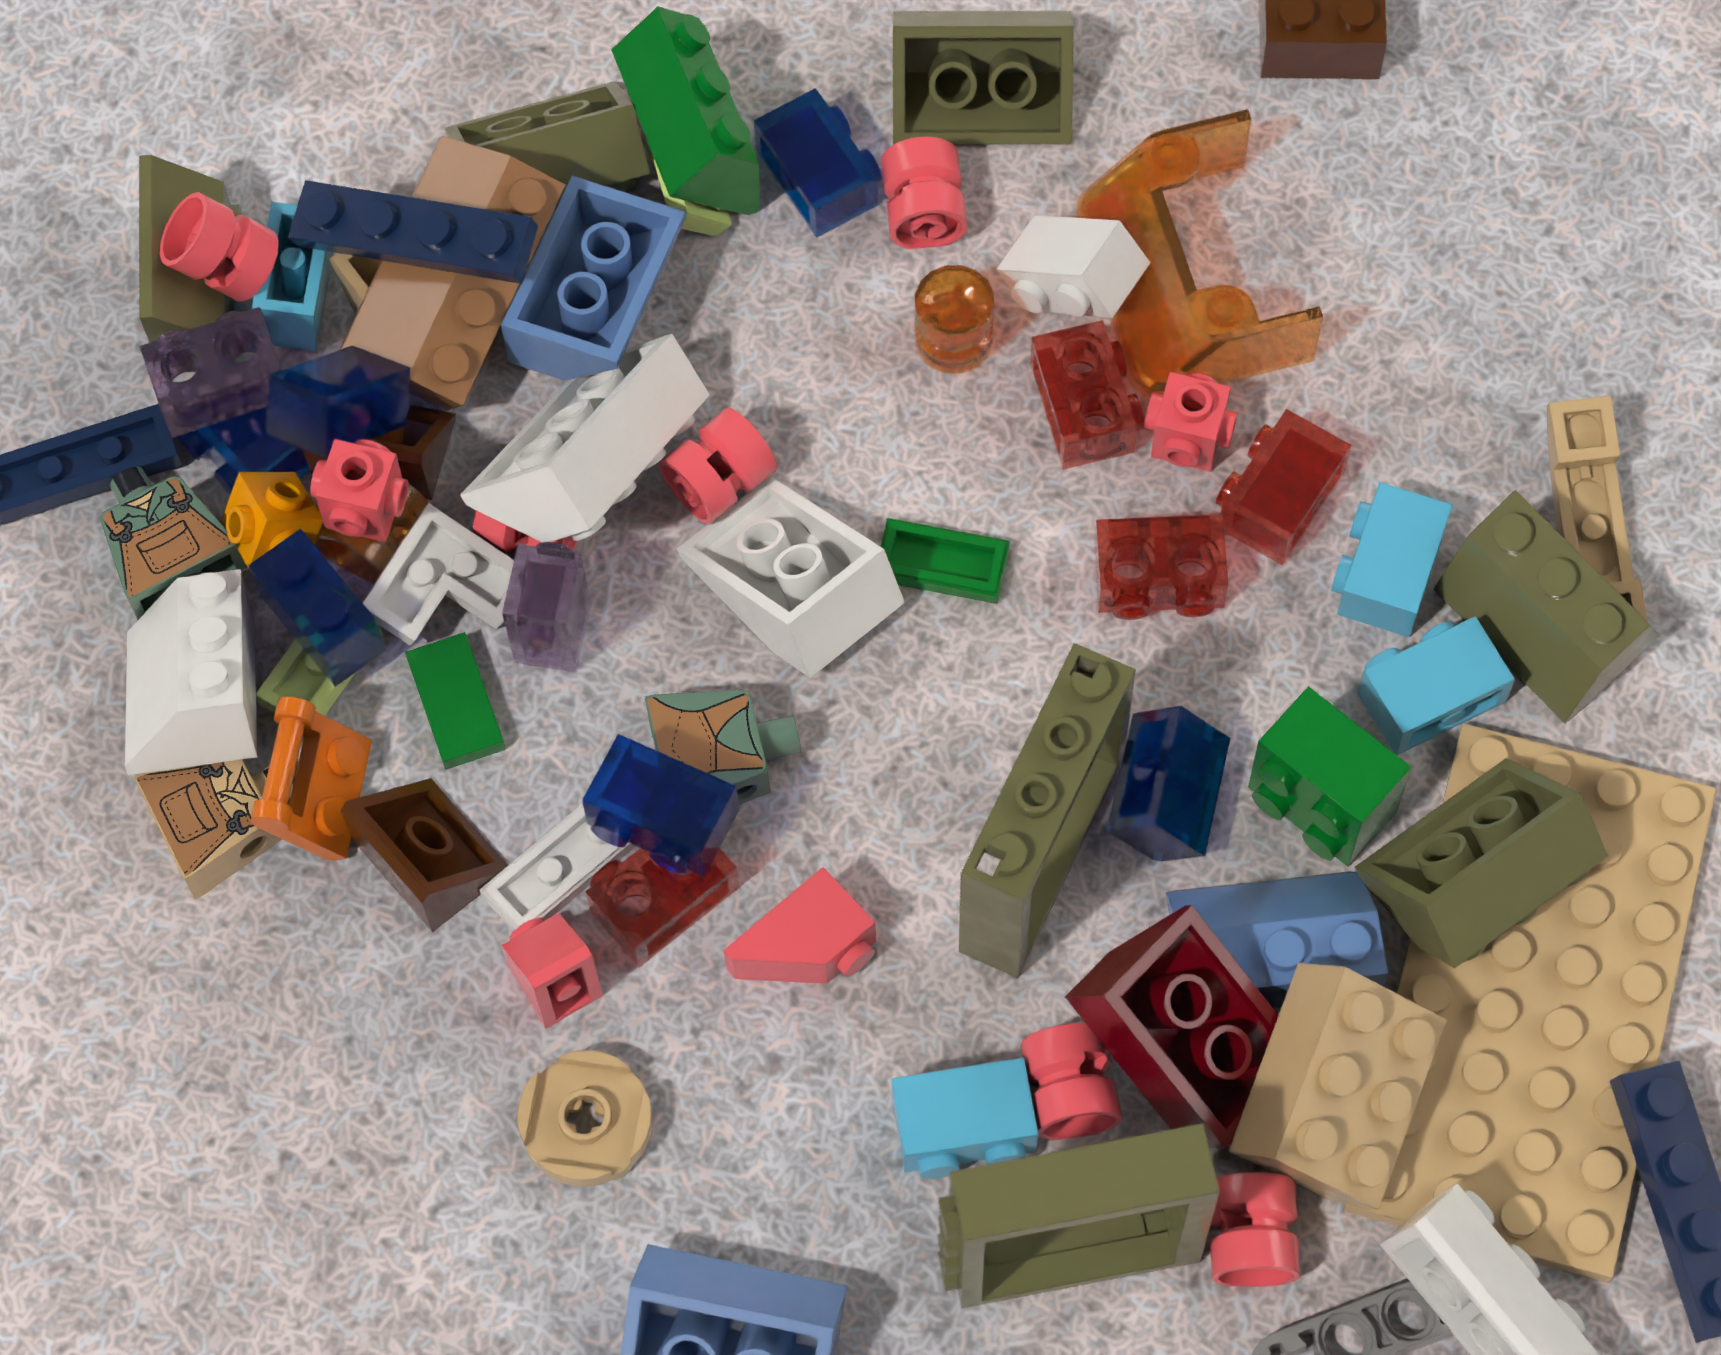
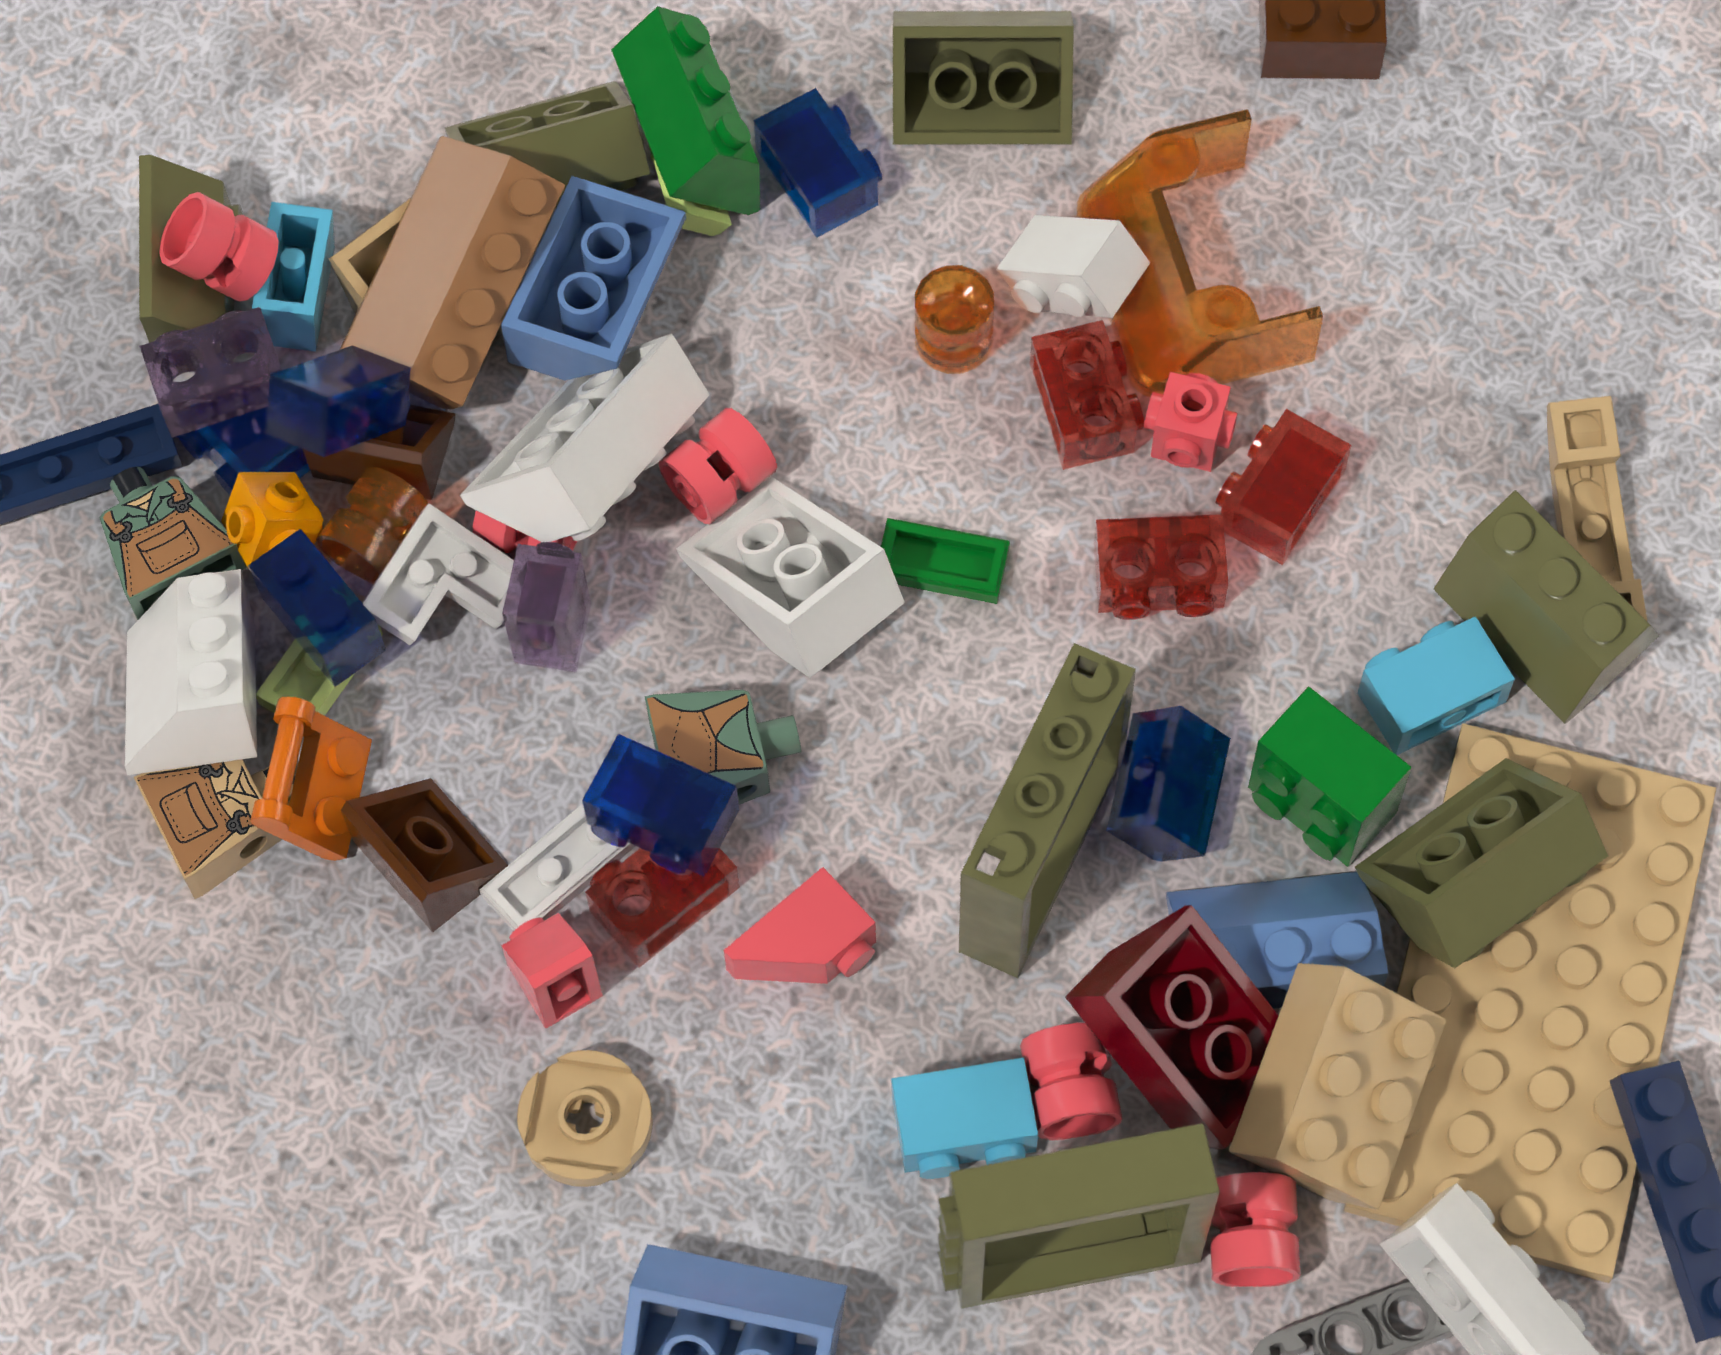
dark blue plate [288,180,538,284] -> none
coral brick [310,439,409,542] -> none
green tile [405,632,506,770] -> none
coral wheel [881,136,967,249] -> none
medium azure brick [1331,482,1453,637] -> none

